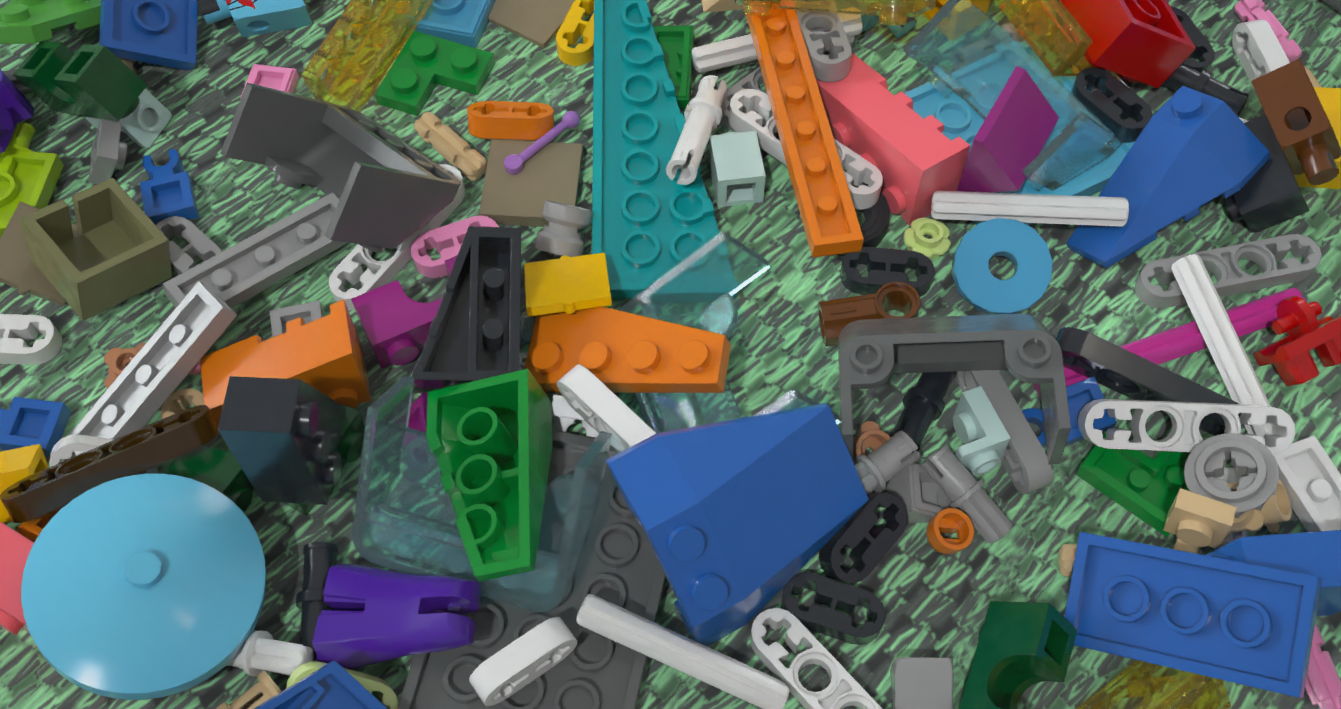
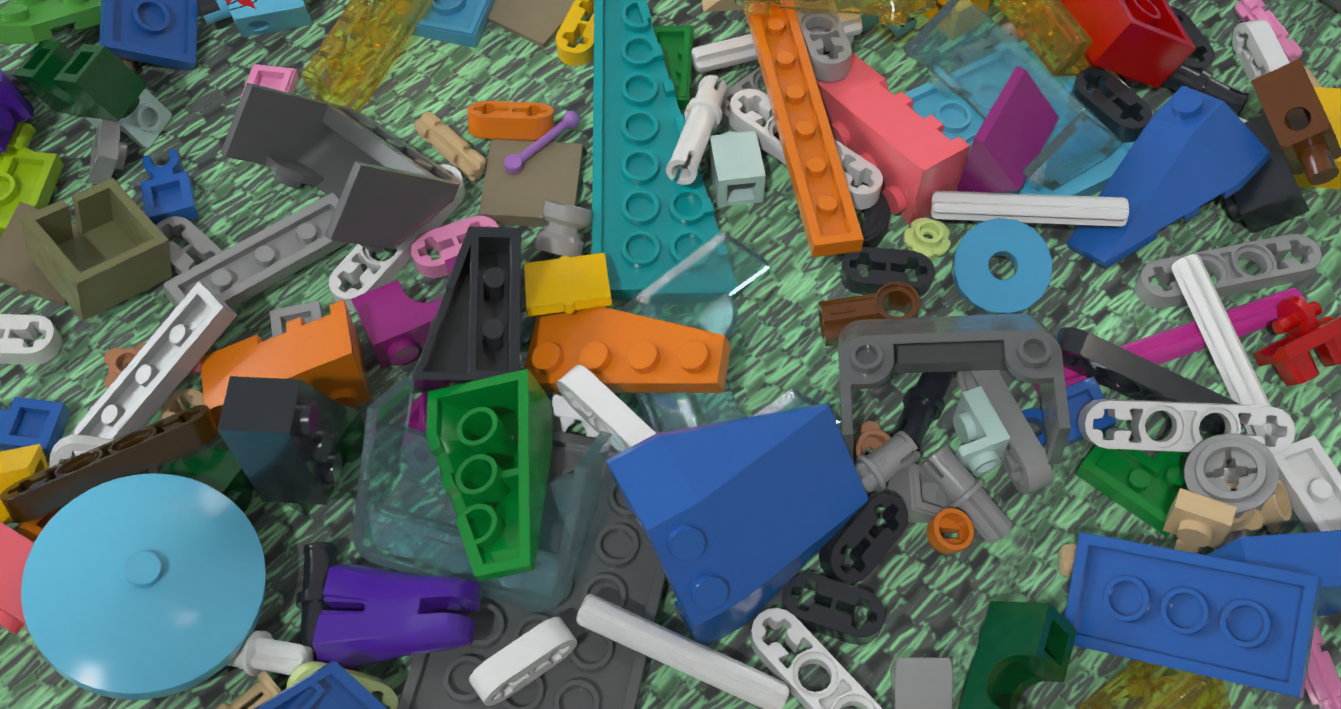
green plate [375,30,495,116] -> none

